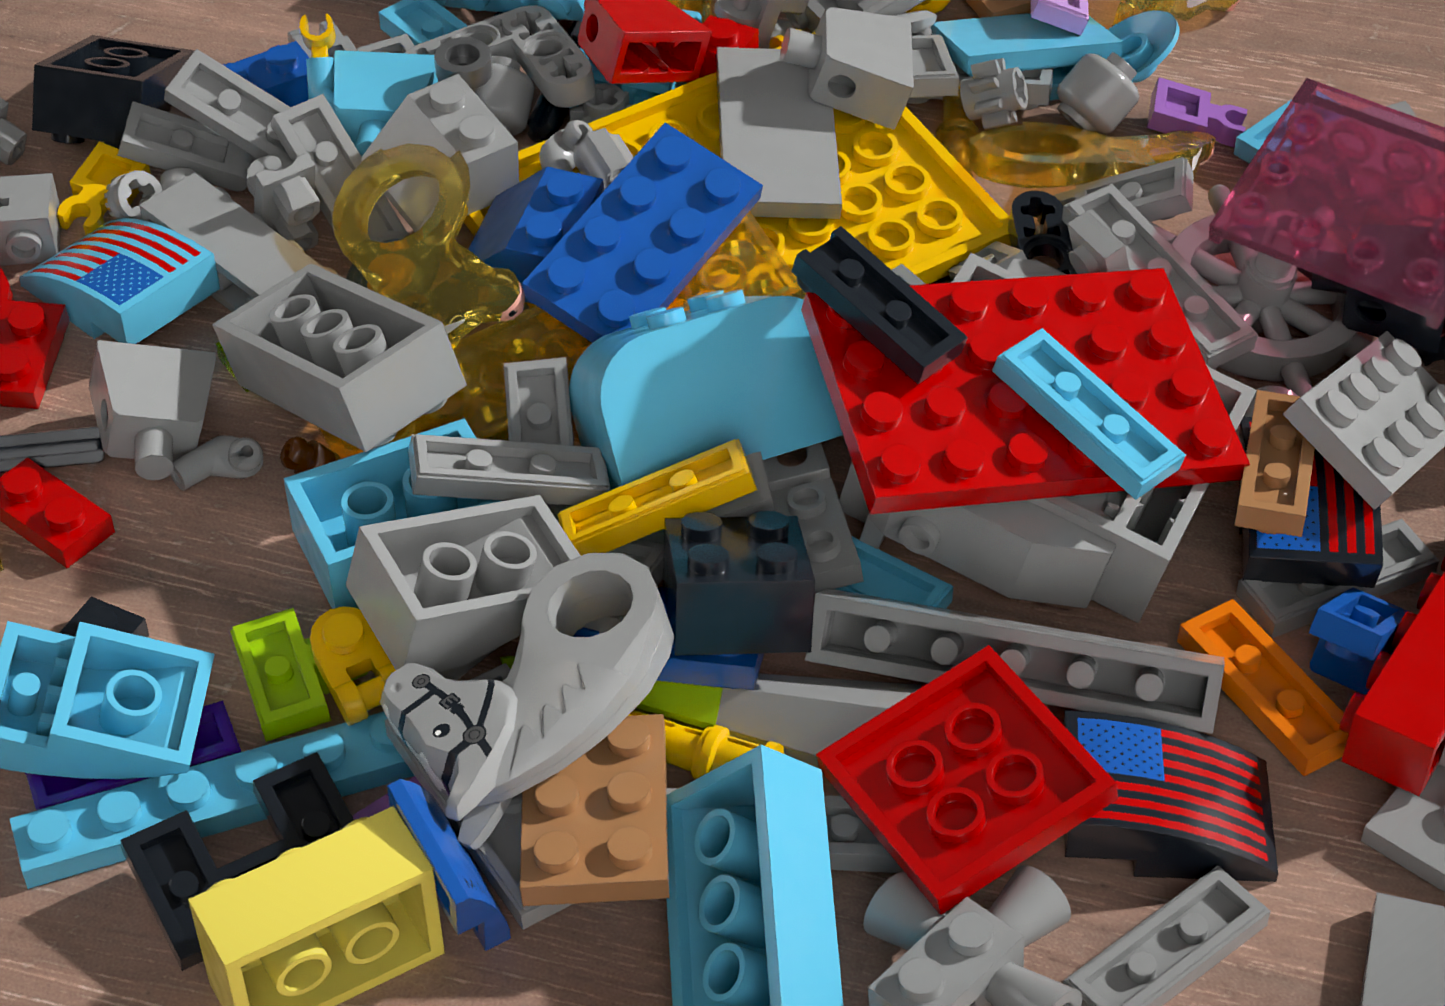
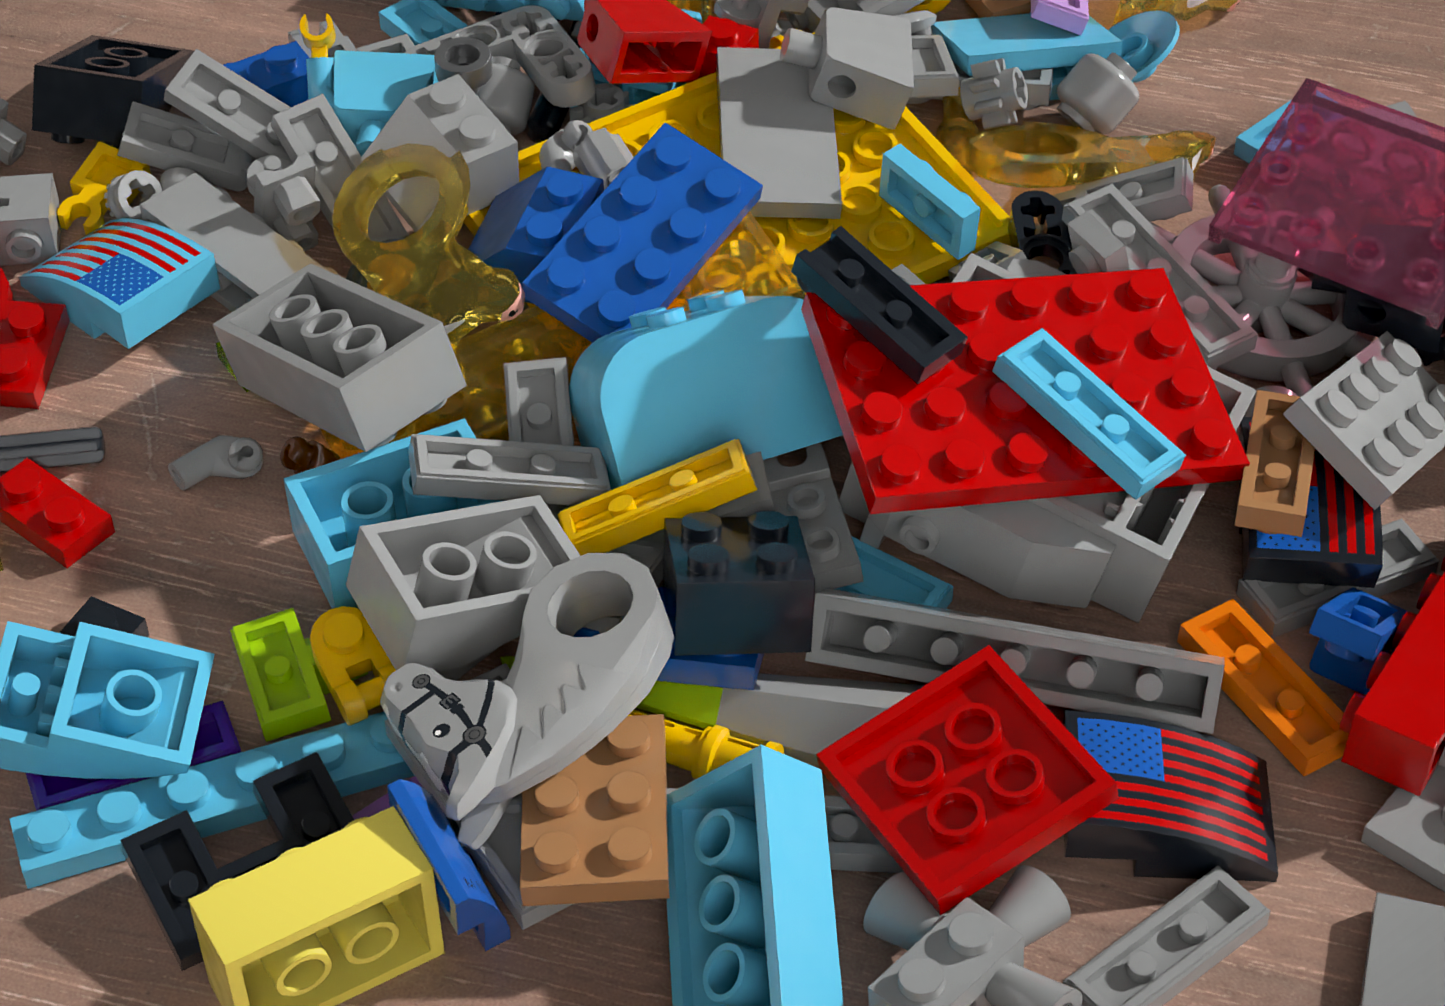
light grey torso [89,340,216,480] -> none
medium lavender plate [1147,77,1247,148] -> none
none -> medium azure plate [879,144,981,260]

